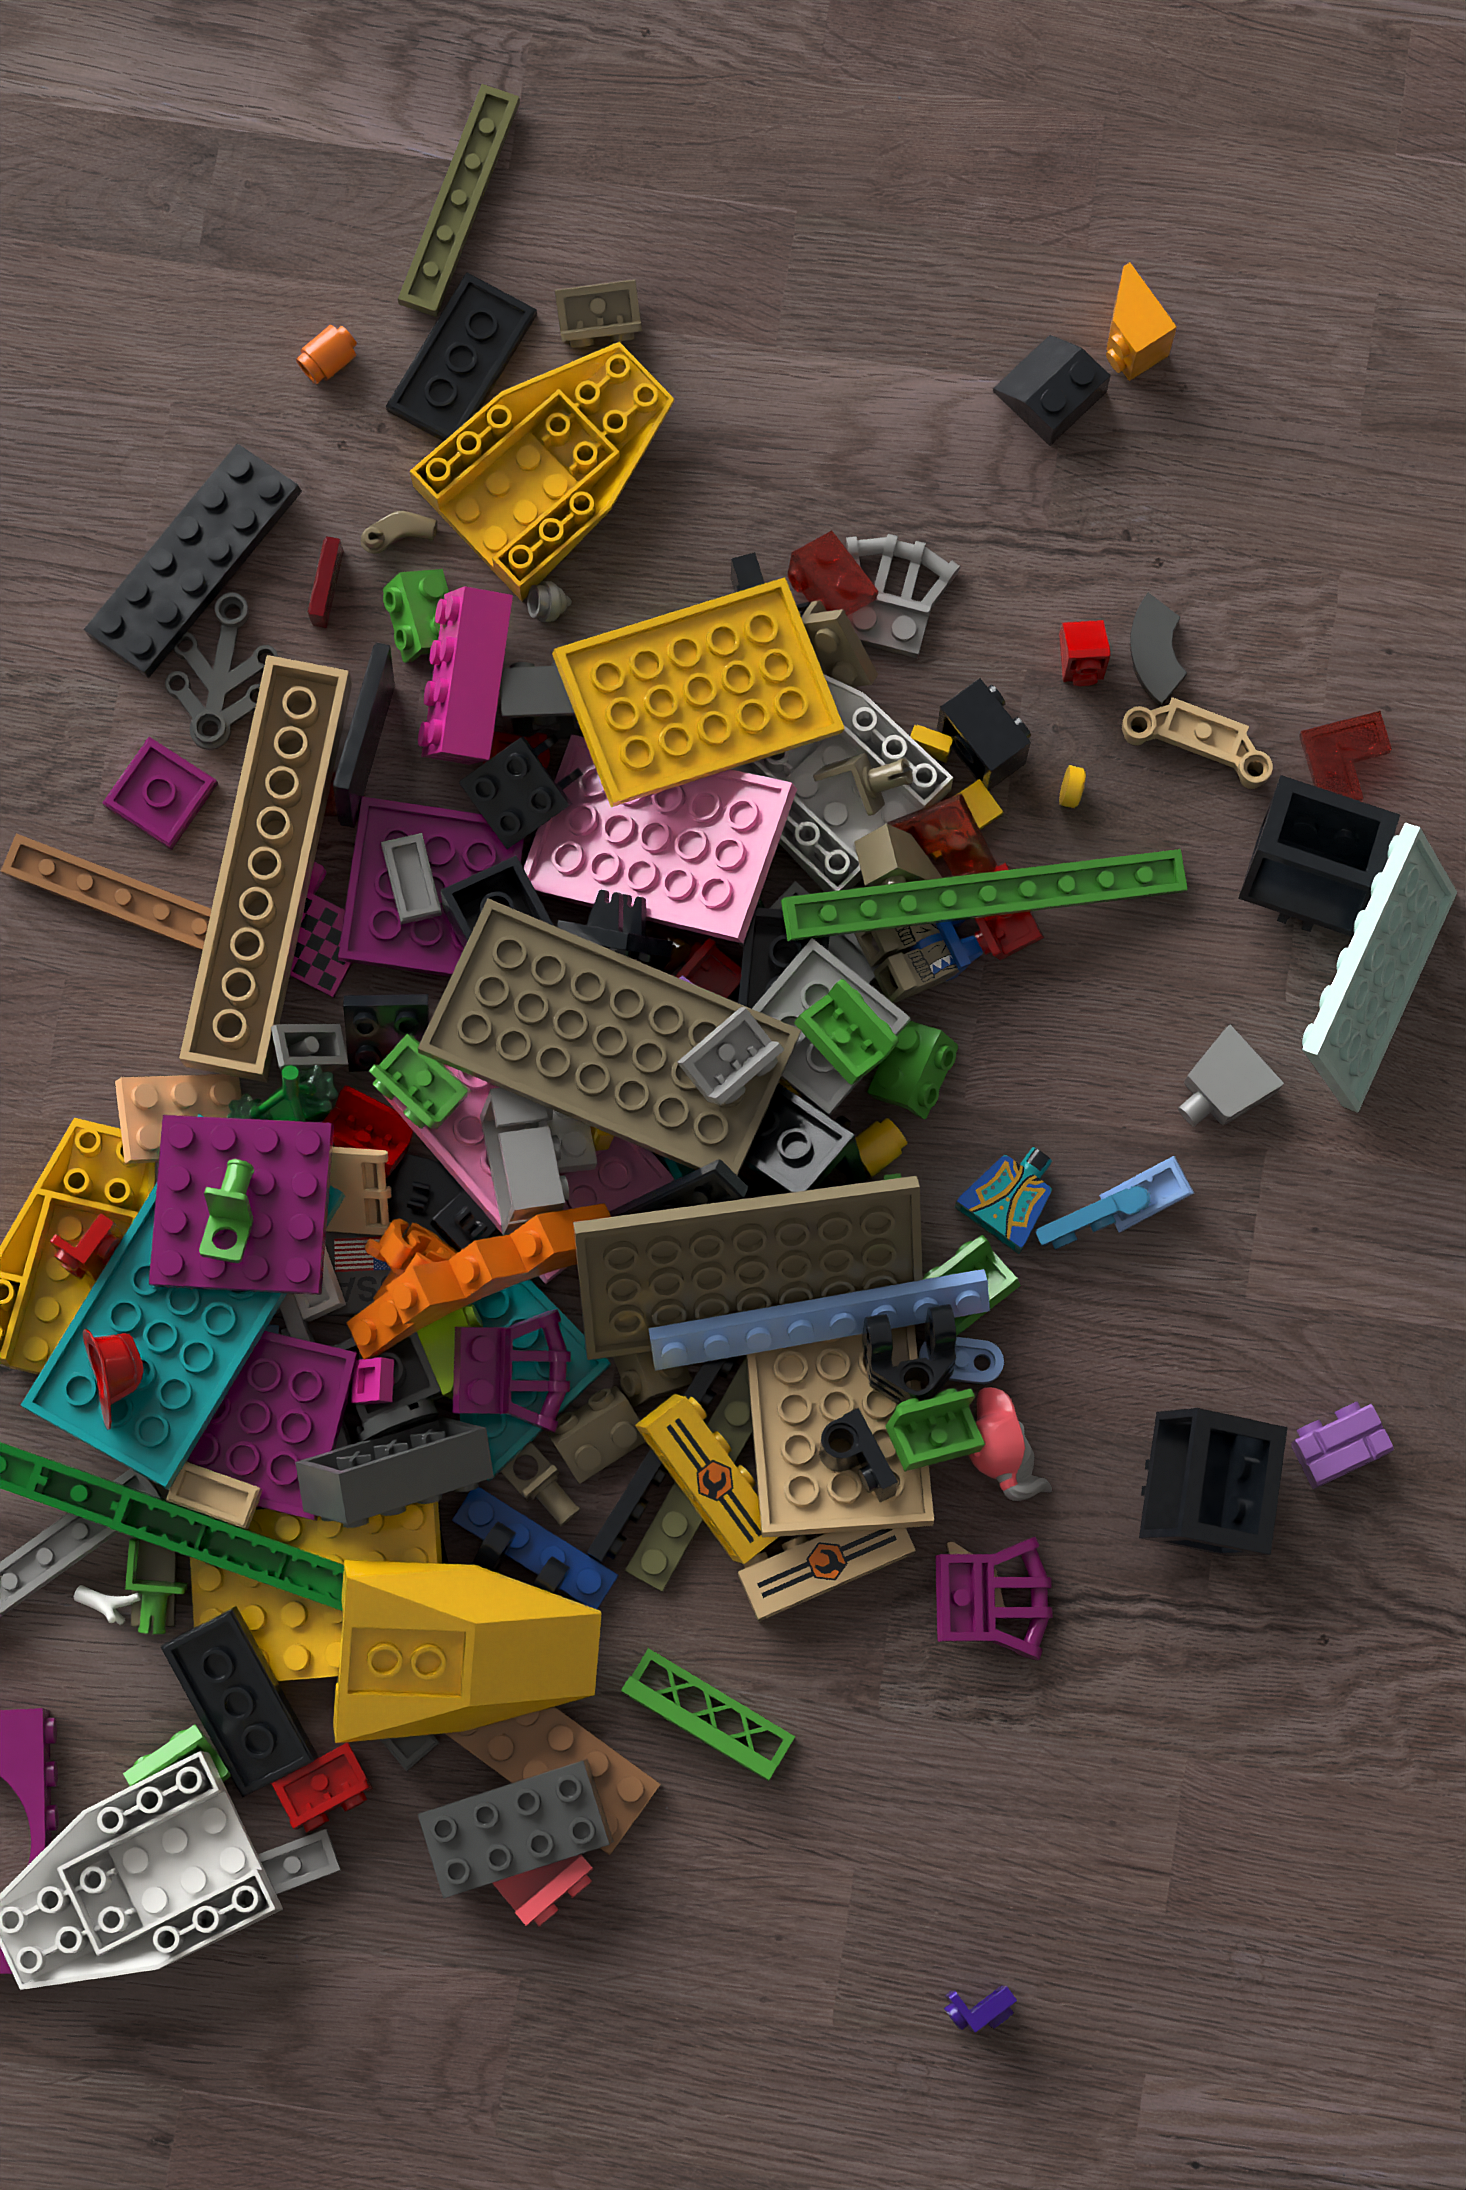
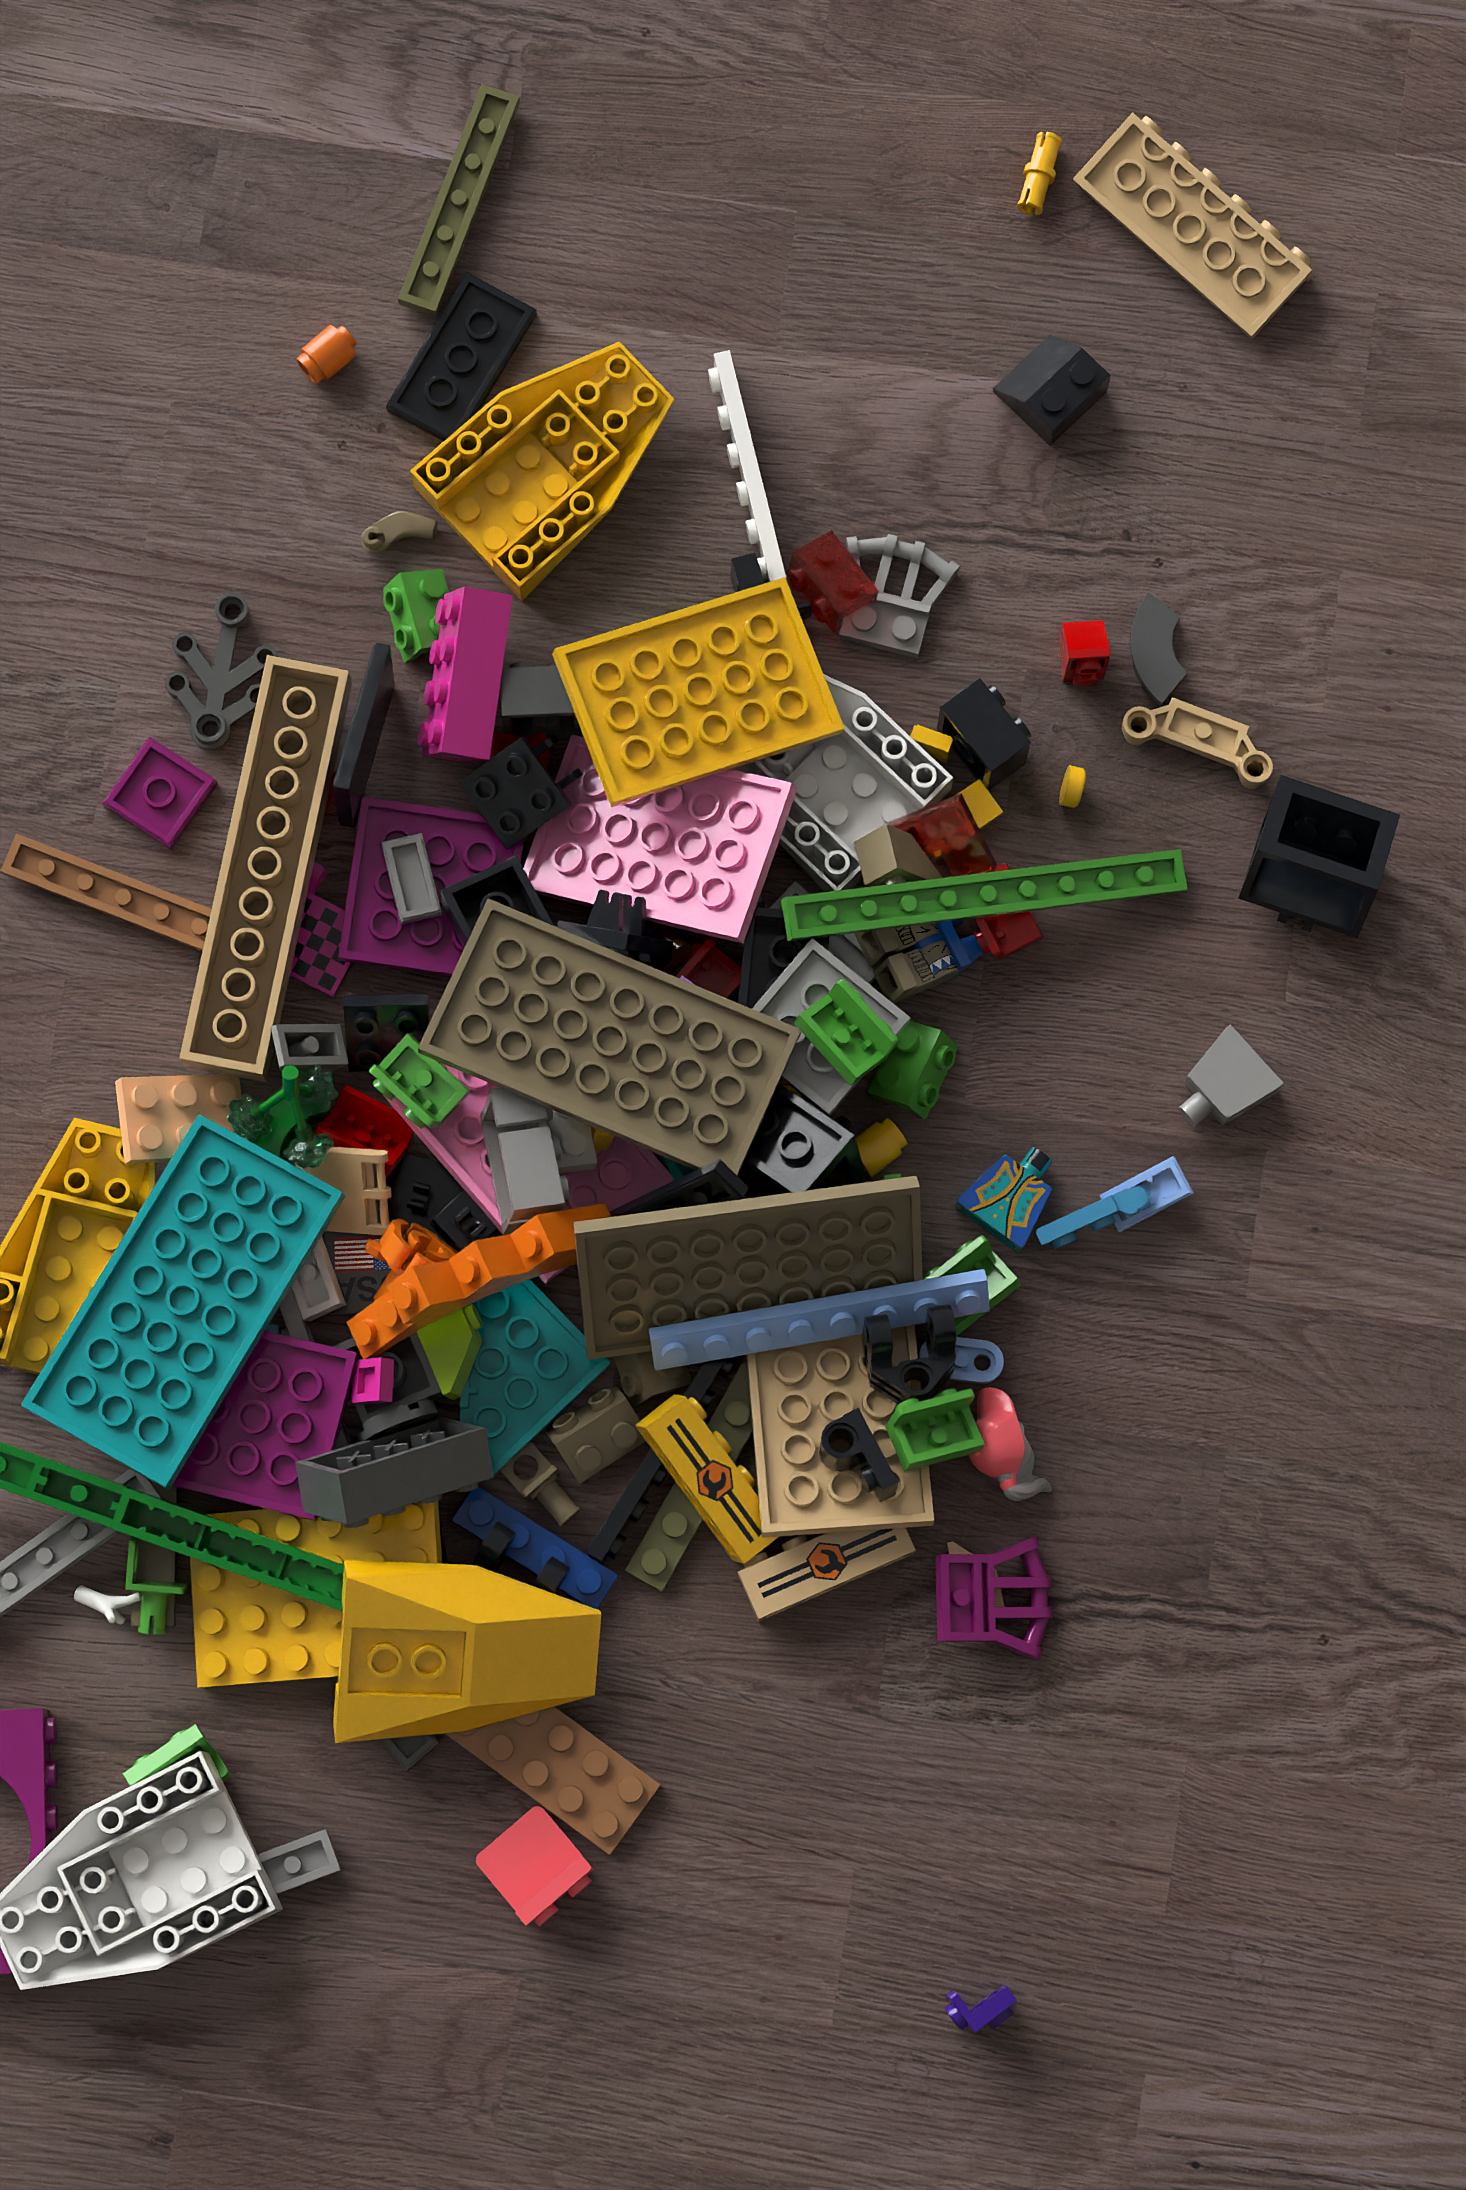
red bracket [50,1213,123,1281] -> none
red piece [83,1329,144,1430] -> none
black plate [84,443,302,679] -> none
magenta plate [149,1115,334,1295] -> none
black tile [160,1606,319,1798] -> none
tan tile [166,1462,263,1530] -> none
bright green bracket [199,1159,254,1263] -> none
red bracket [271,1742,373,1833] -> none
dark red tile [308,536,344,628] -> none
dark grey brick [417,1759,614,1899] -> none
magenta plate [453,1309,571,1433] -> none
light grey plate [527,581,572,622] -> none
dark tan bracket [555,279,642,348] -> none
bright green fence [621,1648,795,1782] -> none
light grey bracket [677,1007,784,1105] -> none
dark tan bracket [801,600,878,687] -> none
dark tan bracket [813,753,913,816] -> none
light orange slope [1106,262,1177,381] -> none
black piece [1139,1408,1288,1556] -> none
medium lavender brick [1291,1401,1394,1489] -> none
clear red plate [1299,711,1392,802] -> none
light aqua plate [1302,823,1457,1112] -> none
none -> white plate [708,350,786,583]
none -> yellow pin [1017,132,1062,216]
none -> tan bracket [1073,112,1313,339]

